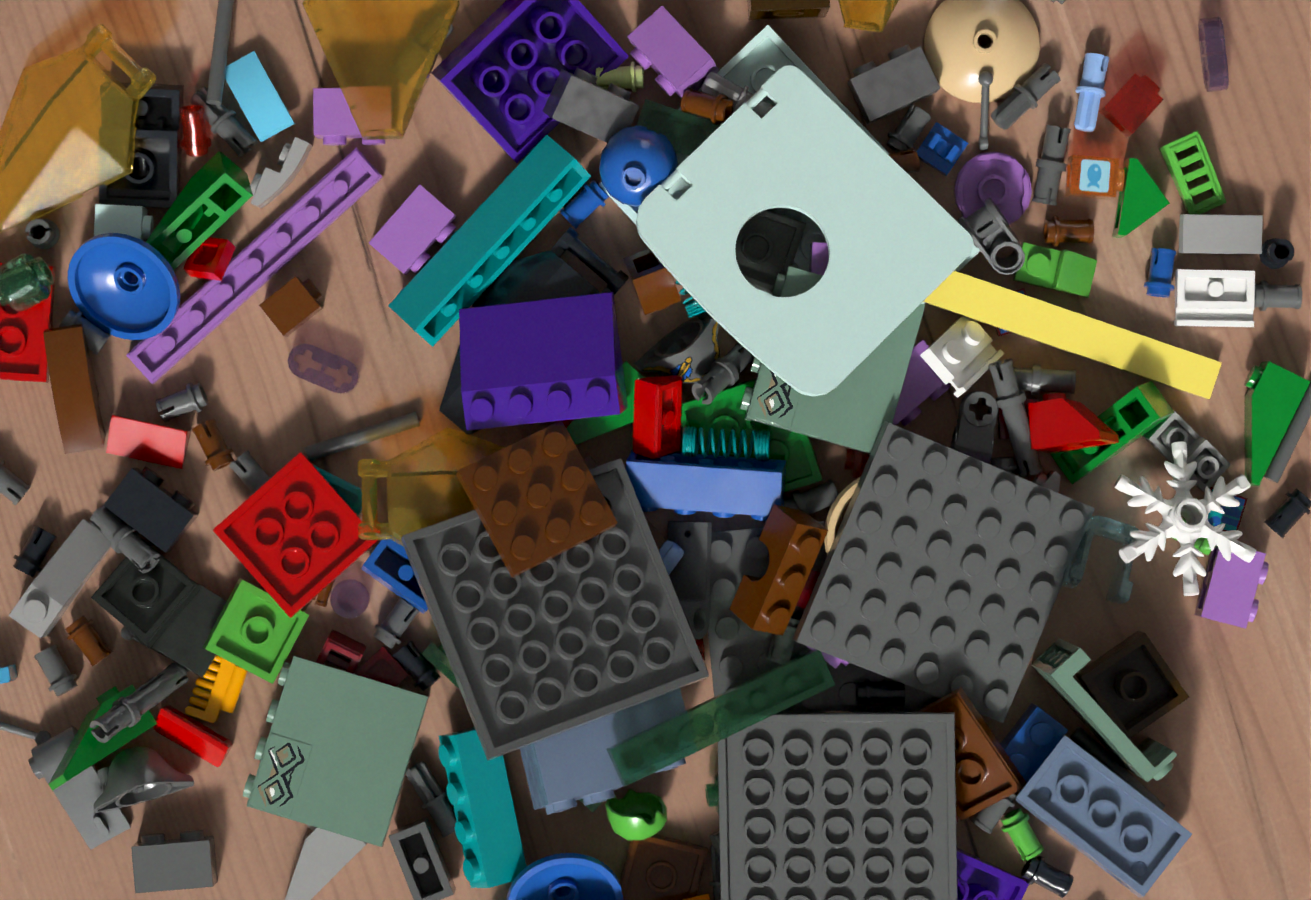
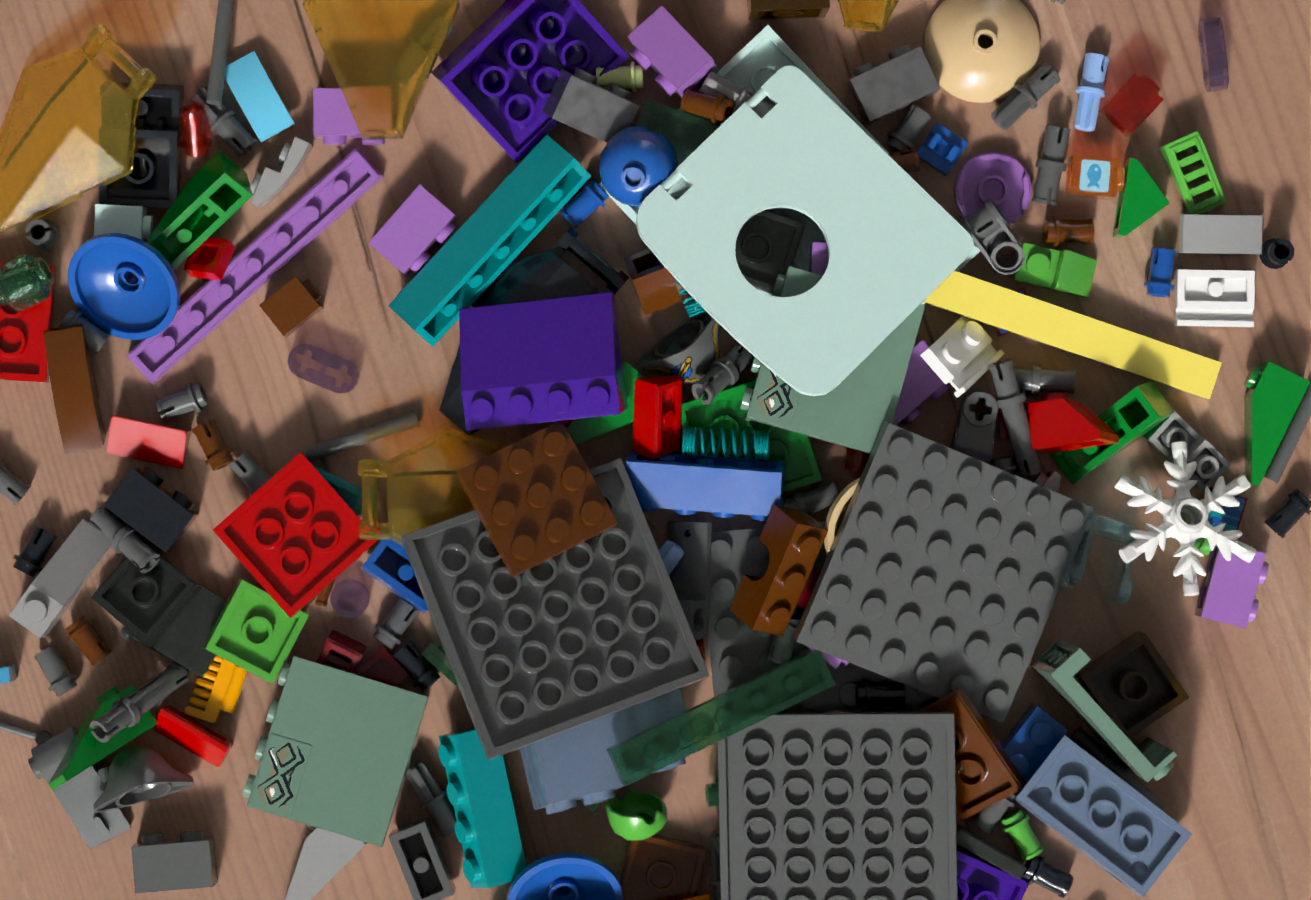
dark grey hinge [978,71,993,150] -> none
dark grey pin [1254,280,1302,311] -> none
none -> pearl dark grey tile [957,824,1027,880]

